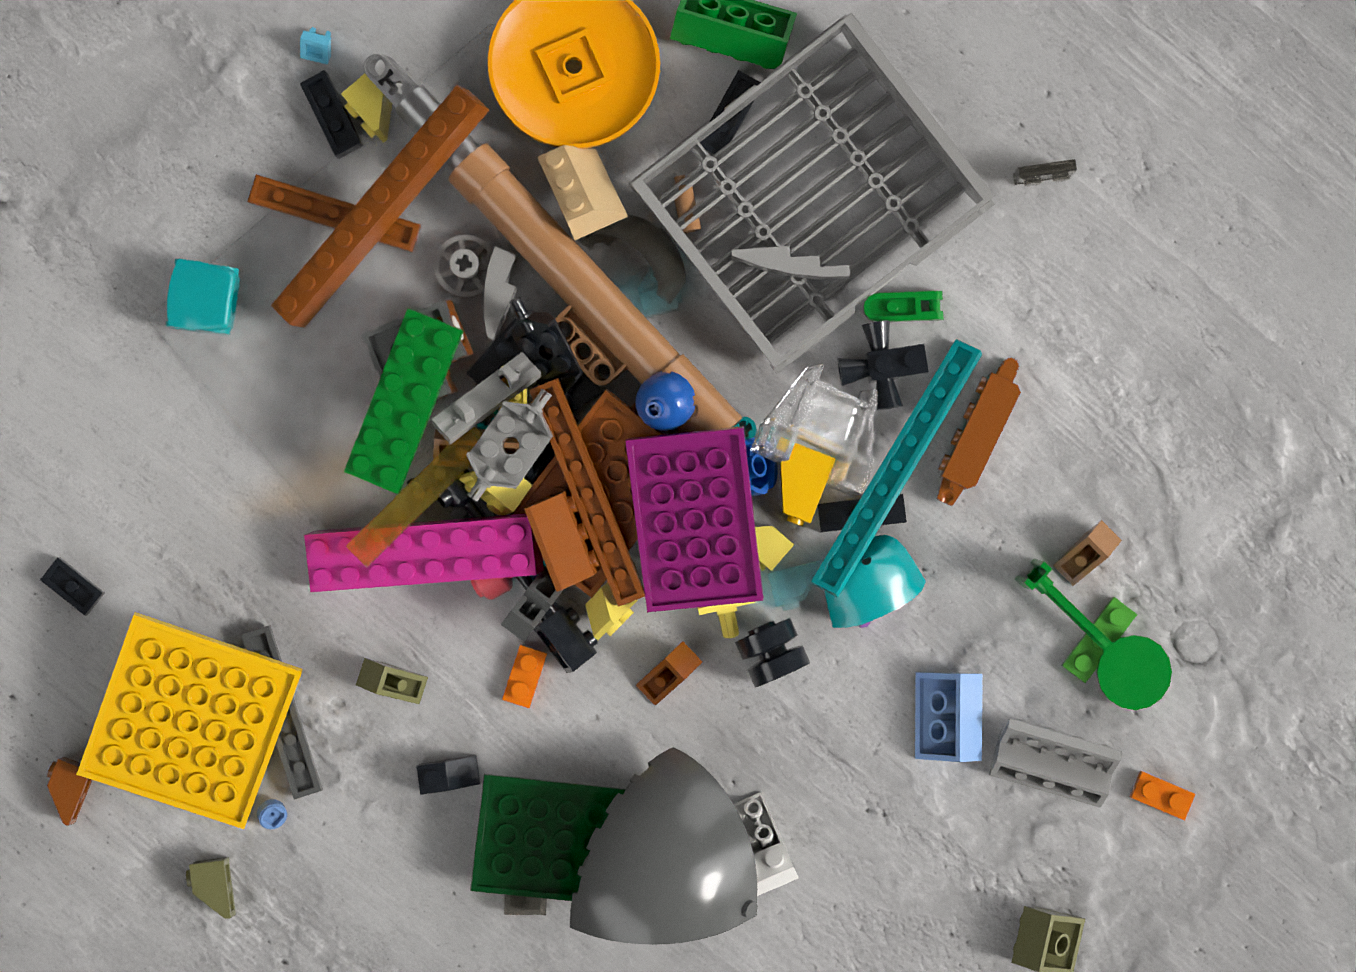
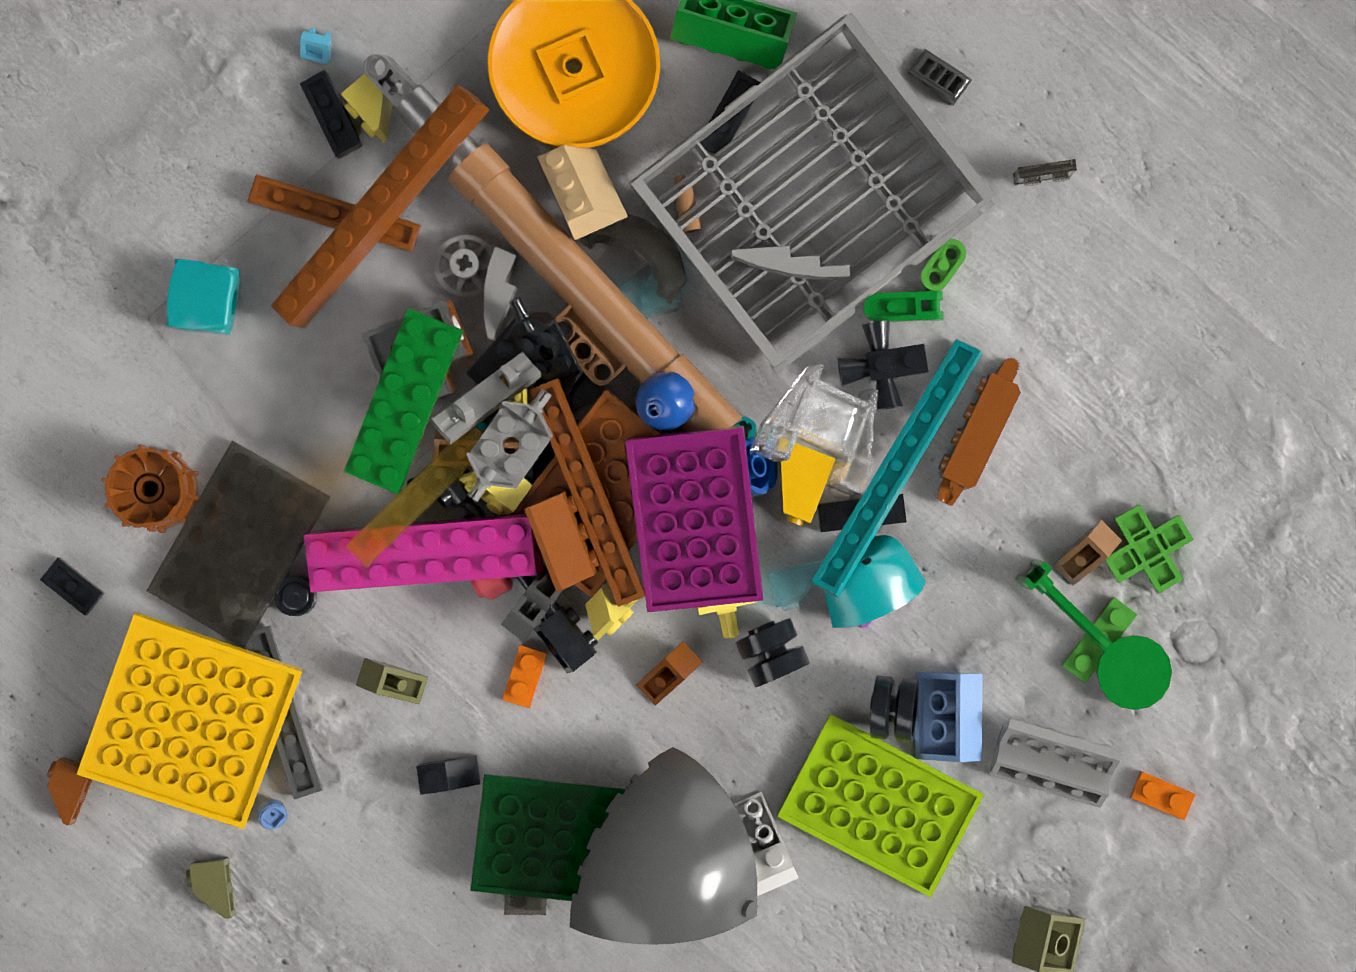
light yellow slope [755,526,794,571] -> none
none -> dark orange piece [101,444,202,533]
none -> clear smoke plate [146,440,331,648]
none -> black wheel [274,576,318,616]
none -> lime plate [777,714,984,897]
none -> black wheel [870,675,919,742]
none -> dark grey slope [908,49,972,106]
none -> bright green plate [920,239,966,291]
none -> bright green plate [1105,504,1194,594]

